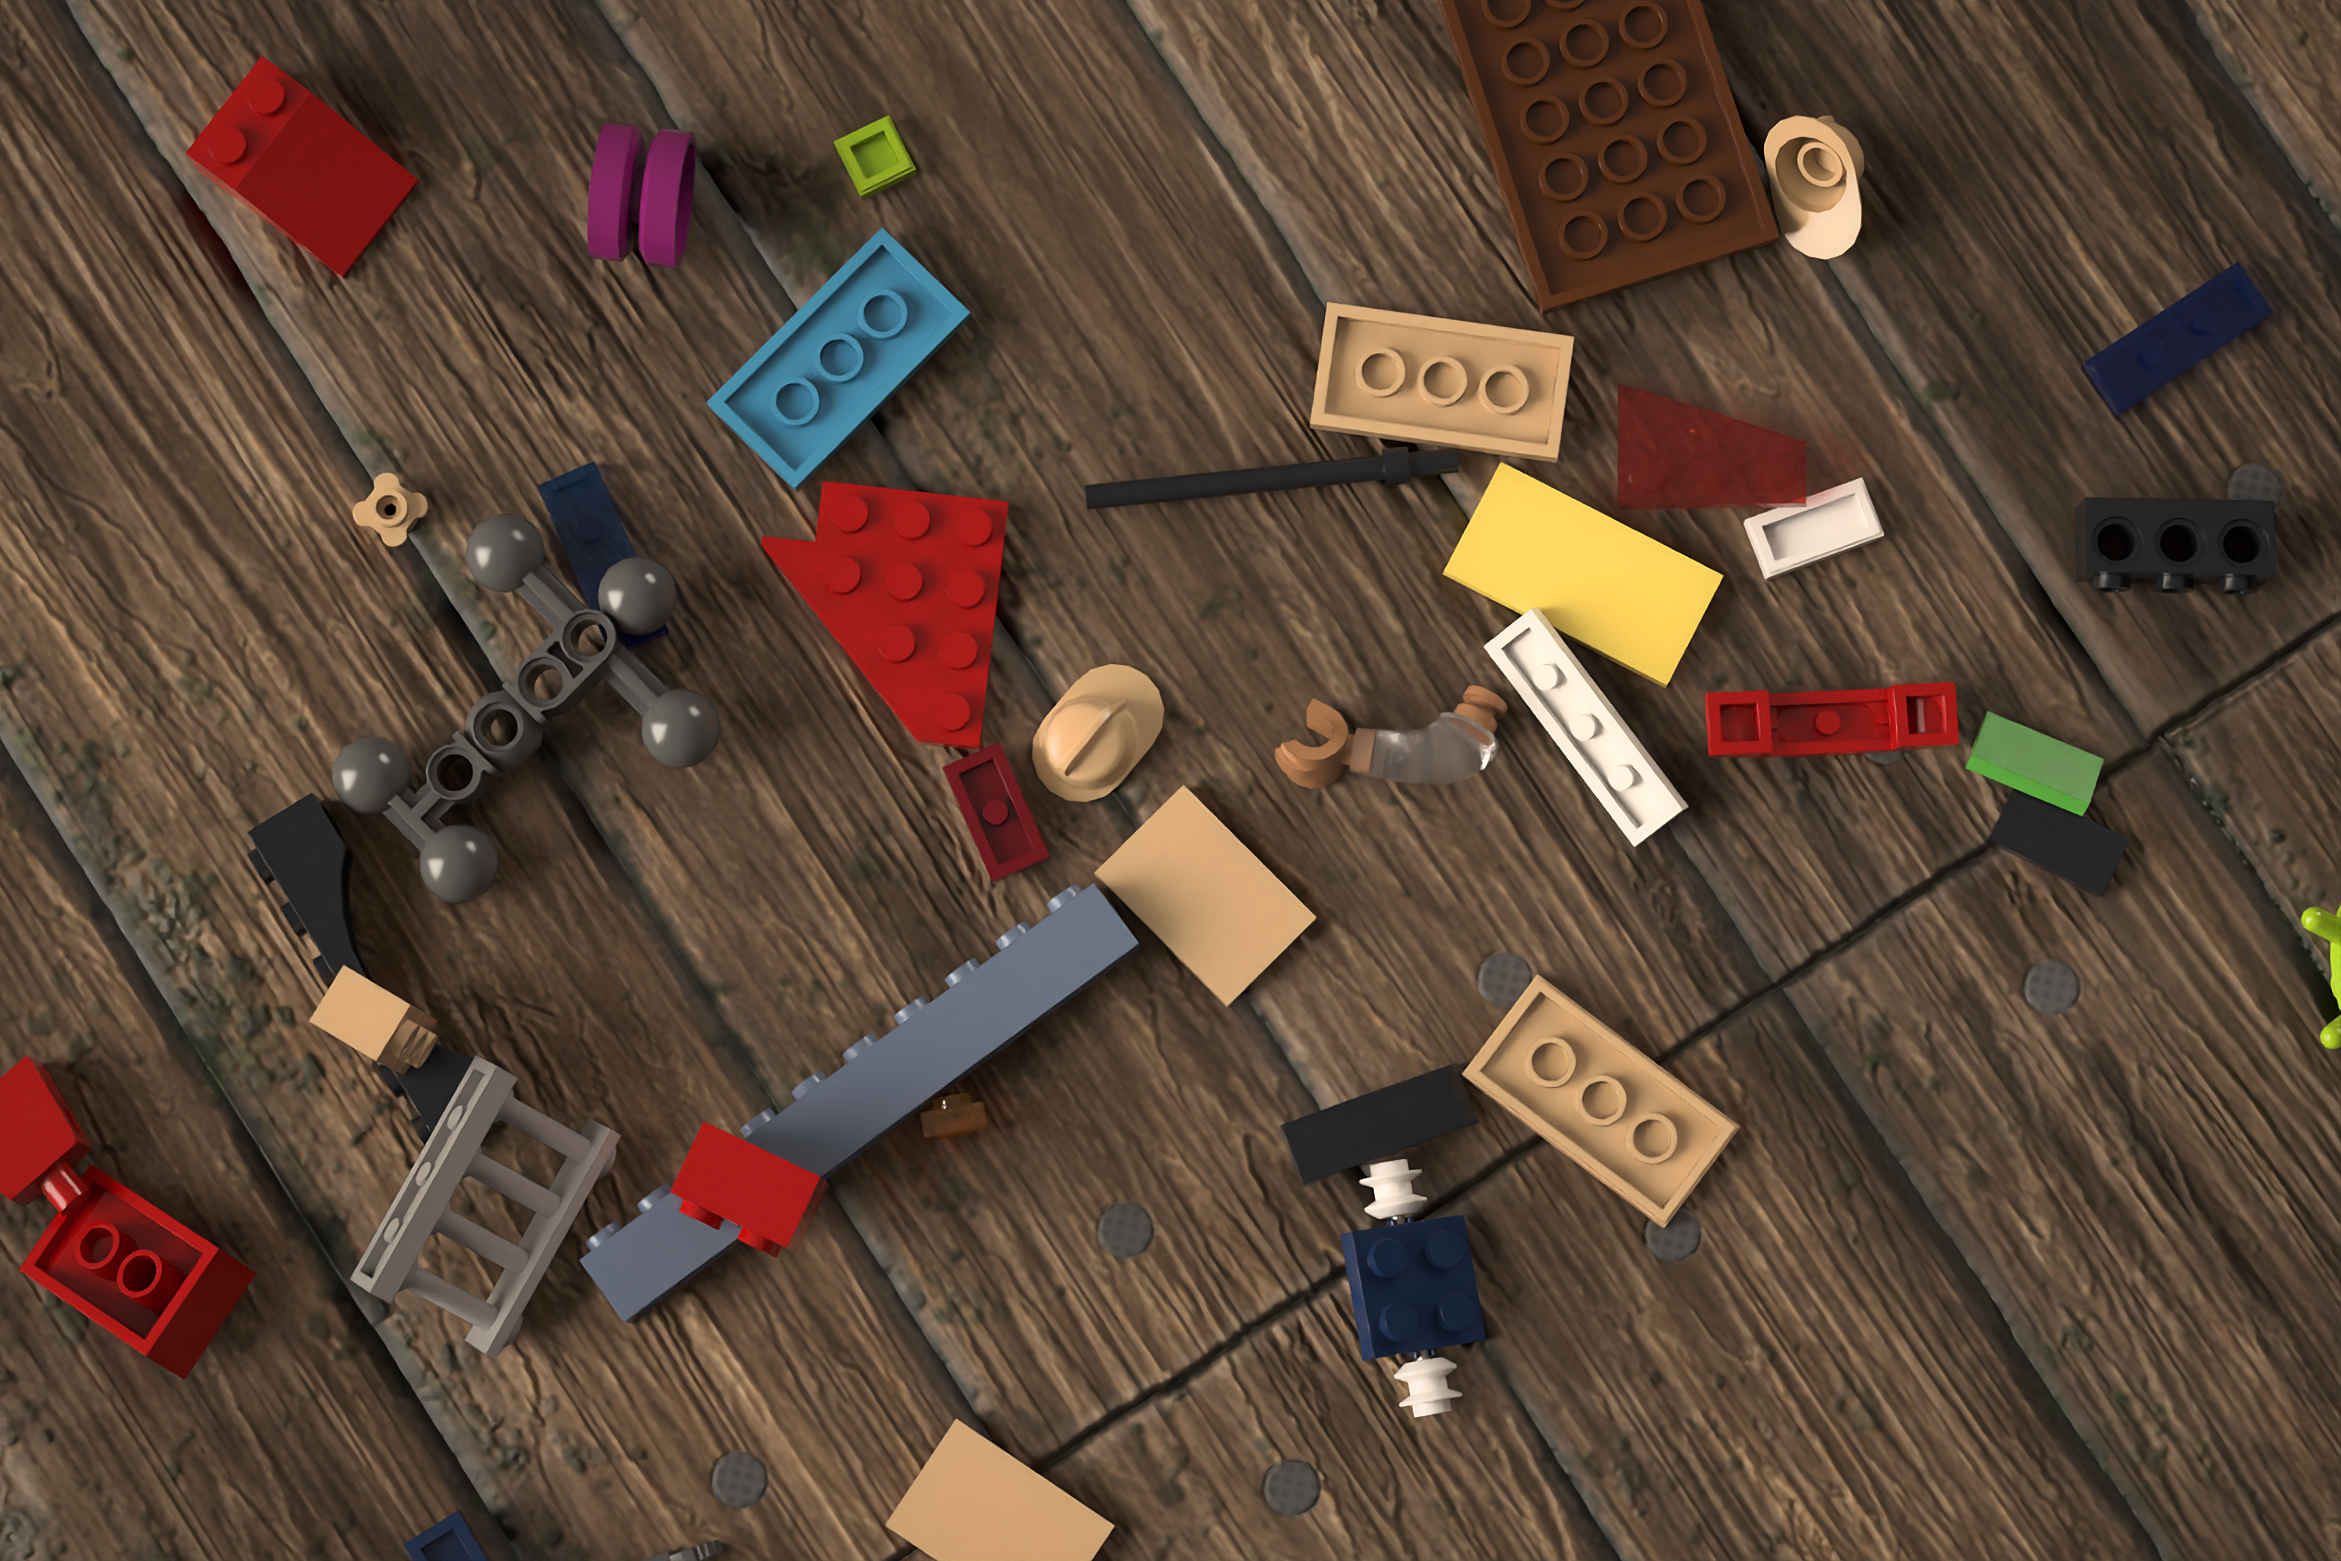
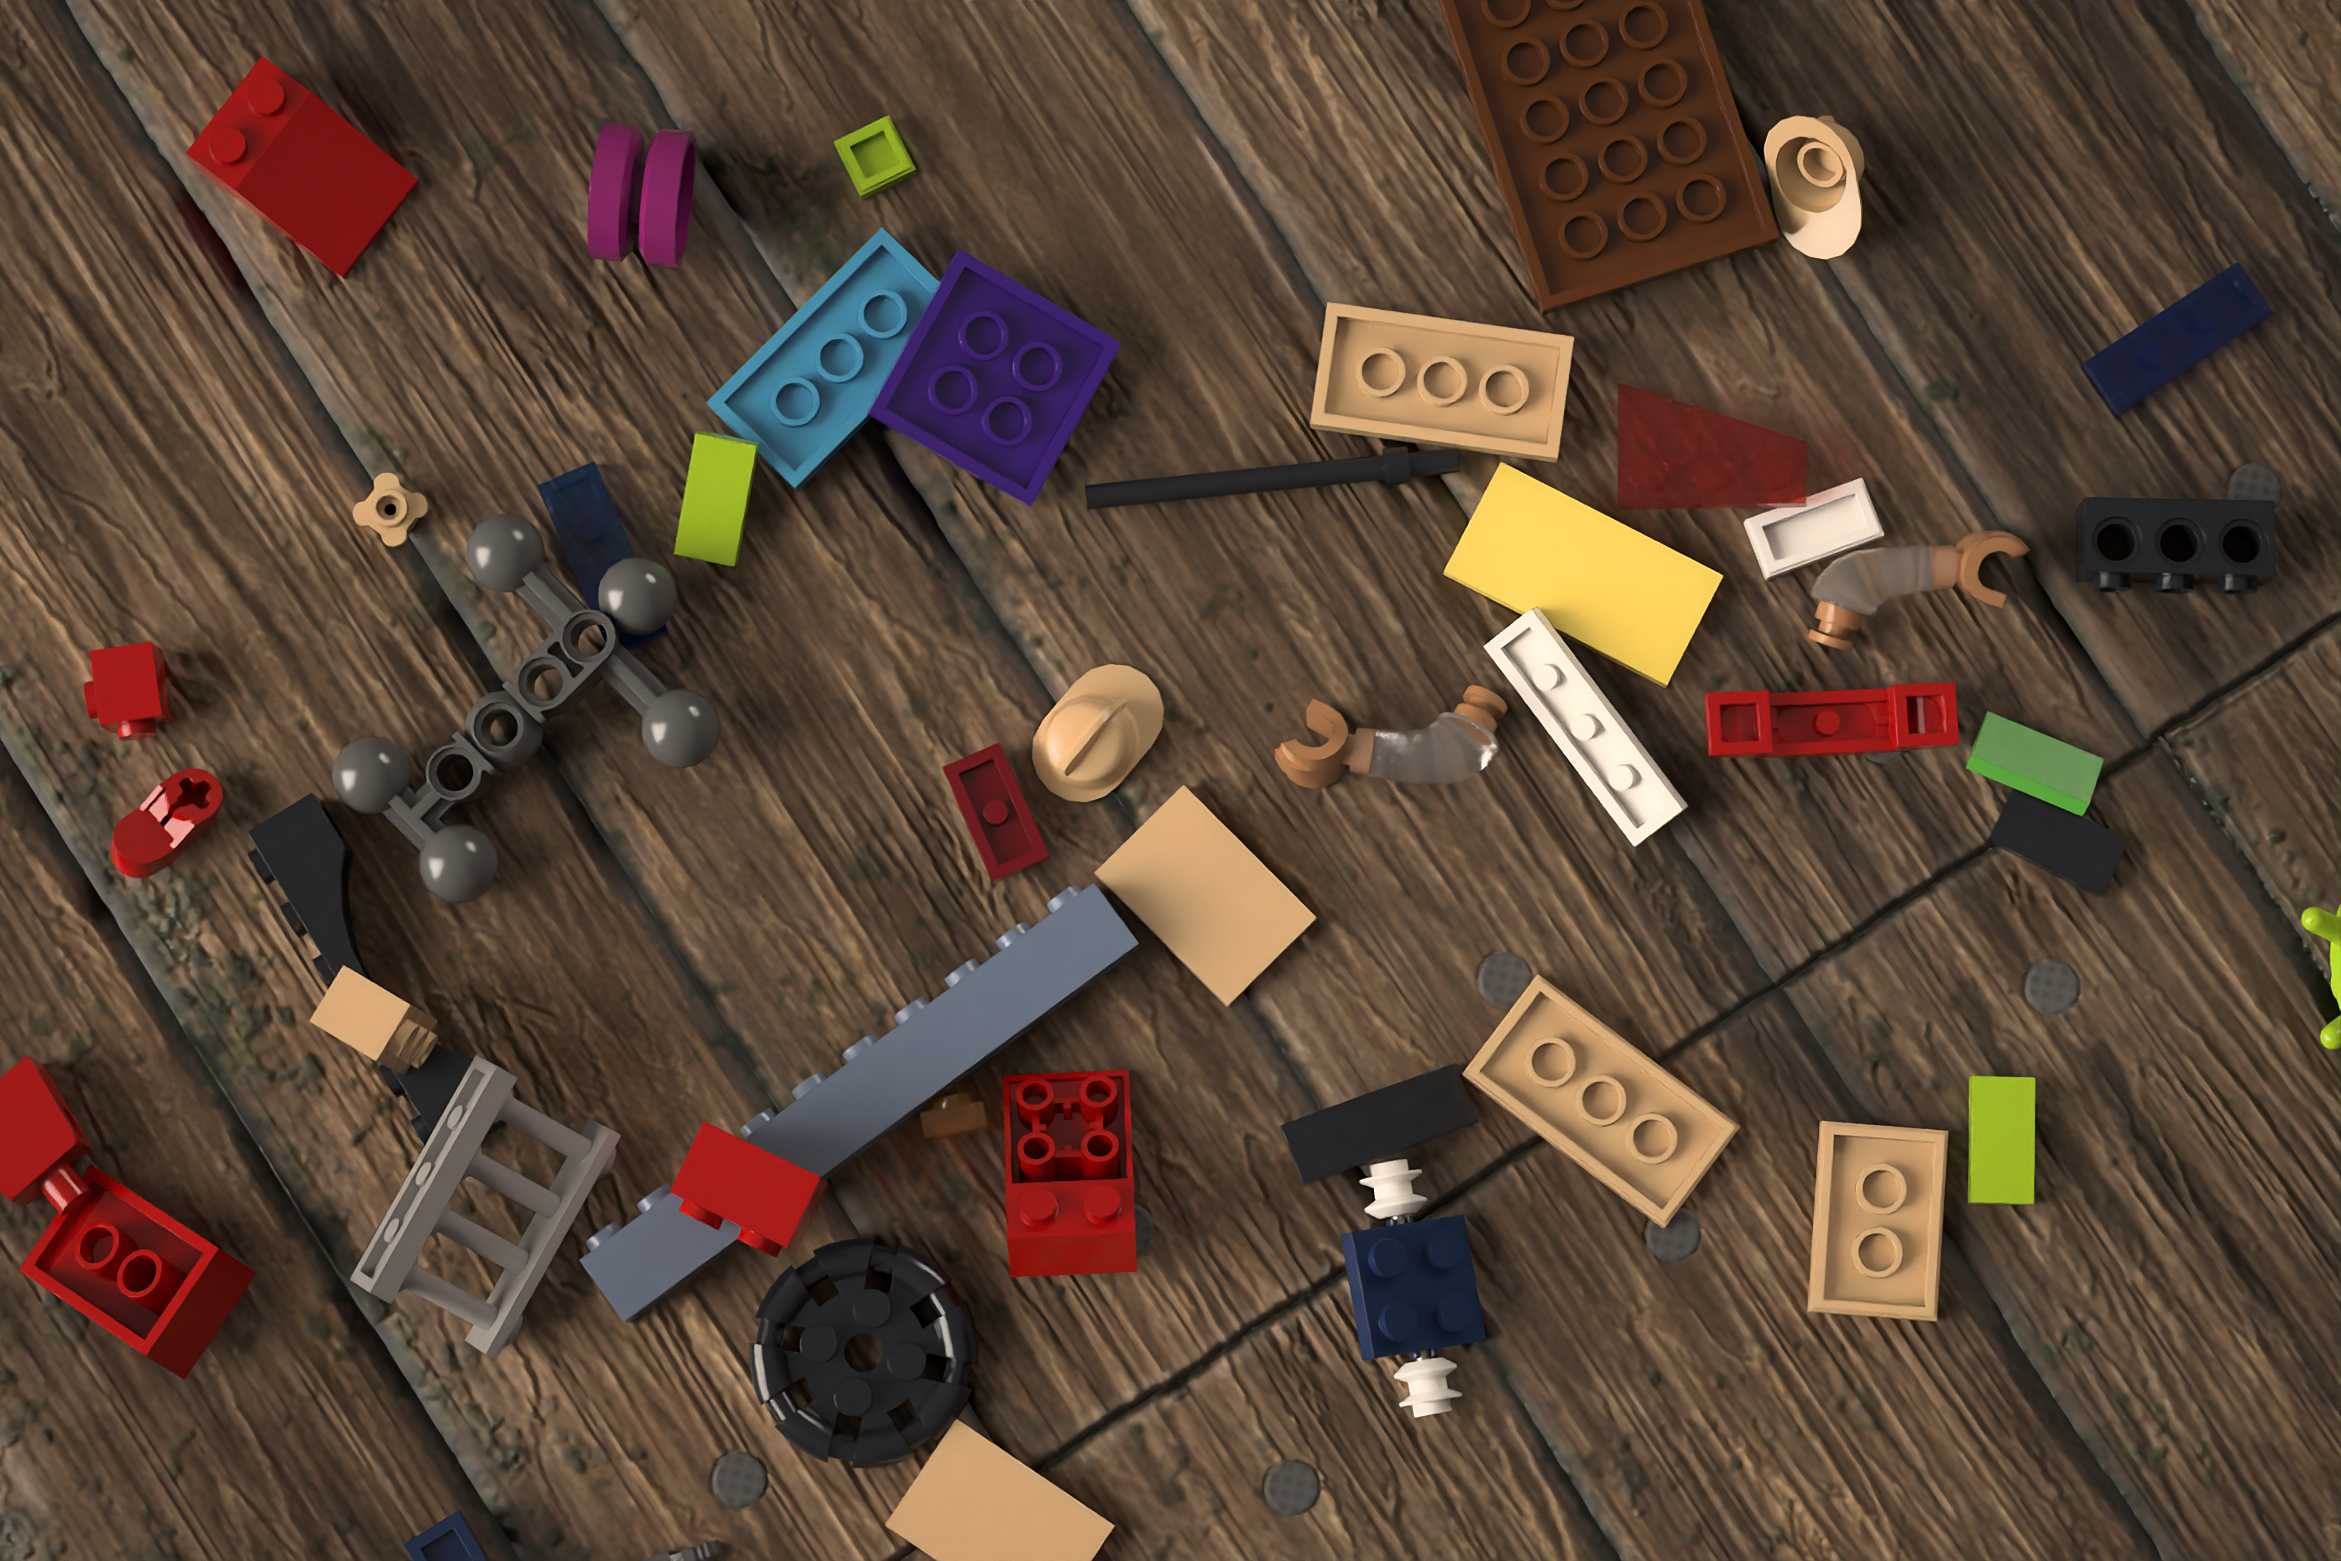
red wing [761,481,1009,751] -> none
none -> red brick [84,641,173,741]
none -> red piece [110,768,223,878]
none -> lime tile [674,430,760,567]
none -> black plate [749,1238,979,1469]
none -> dark purple plate [866,249,1122,506]
none -> red slope [1003,1070,1137,1277]
none -> tan tile [1807,1121,1948,1322]
none -> clear piece [1808,530,2030,652]
none -> lime tile [1968,1076,2035,1205]

